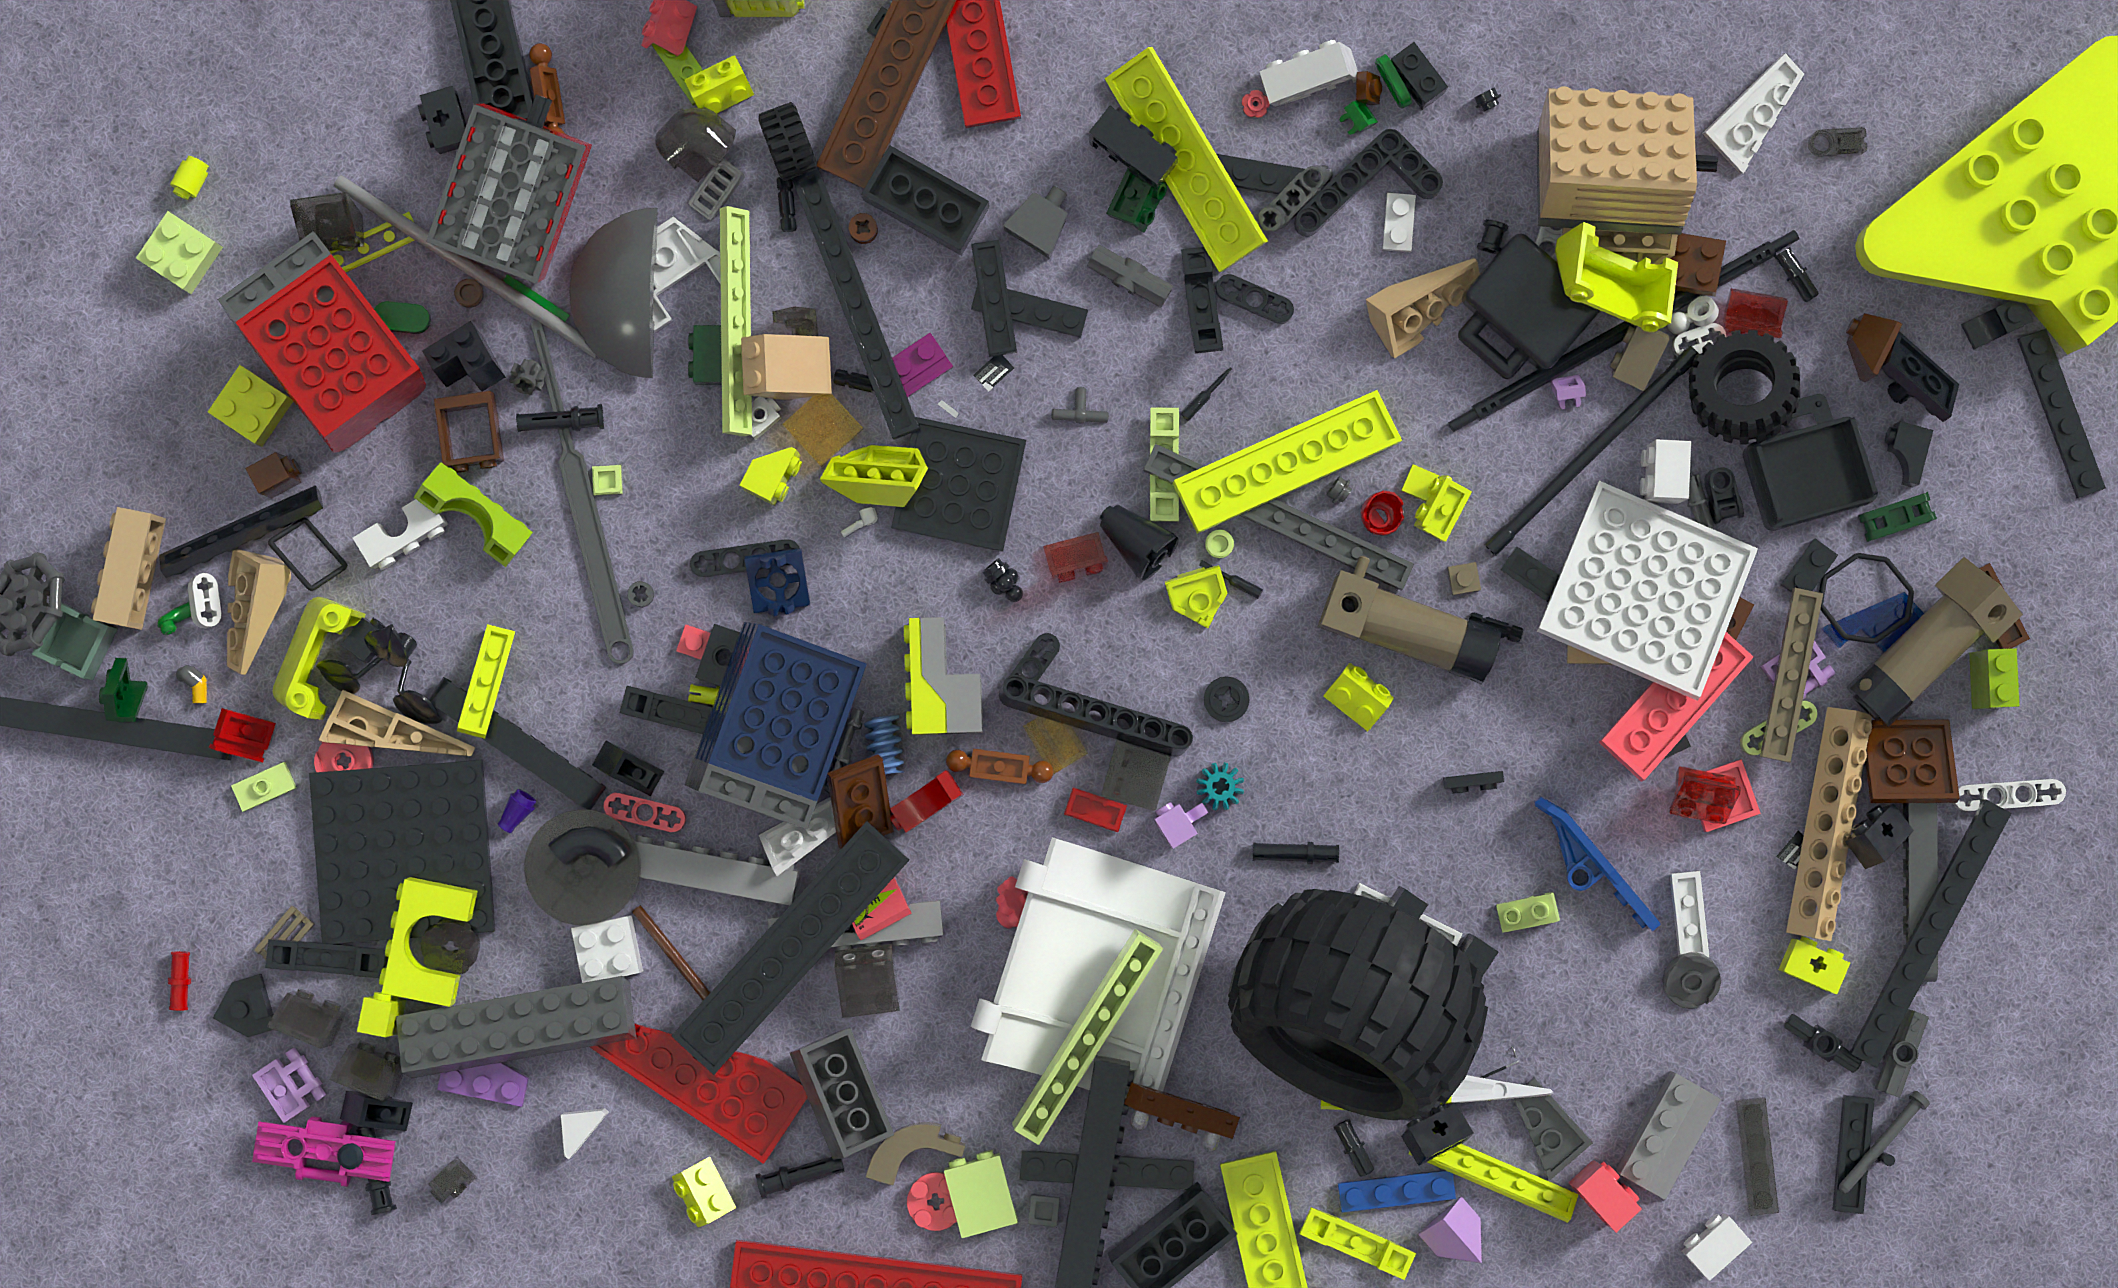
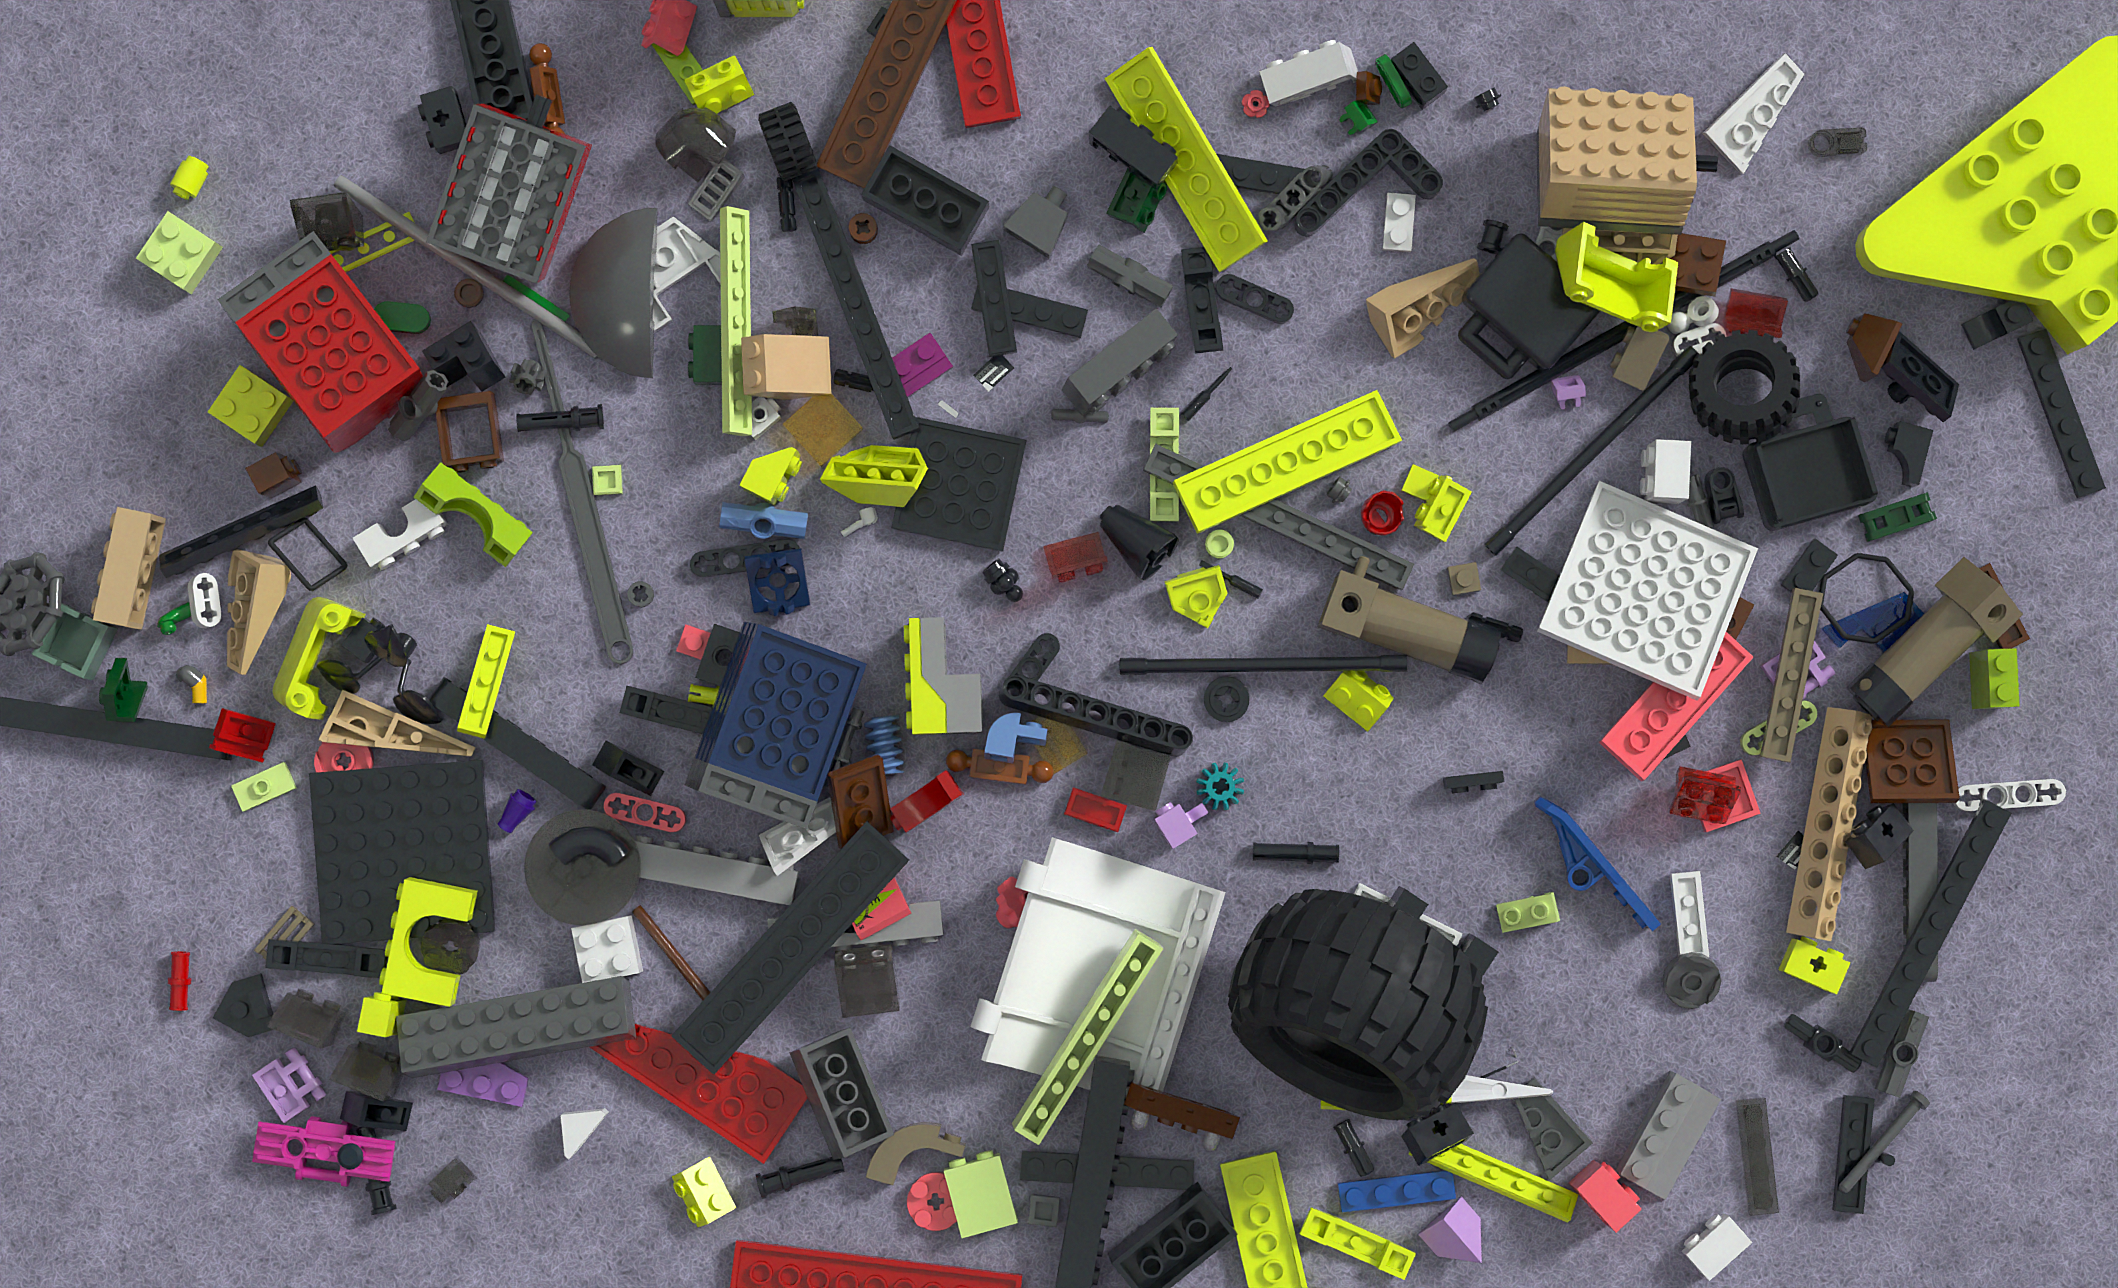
none -> dark grey piece [388,370,448,441]
none -> medium blue piece [719,502,808,539]
none -> medium blue brick [984,713,1047,764]
none -> dark grey brick [1062,308,1178,416]
none -> black piece [1119,655,1407,675]

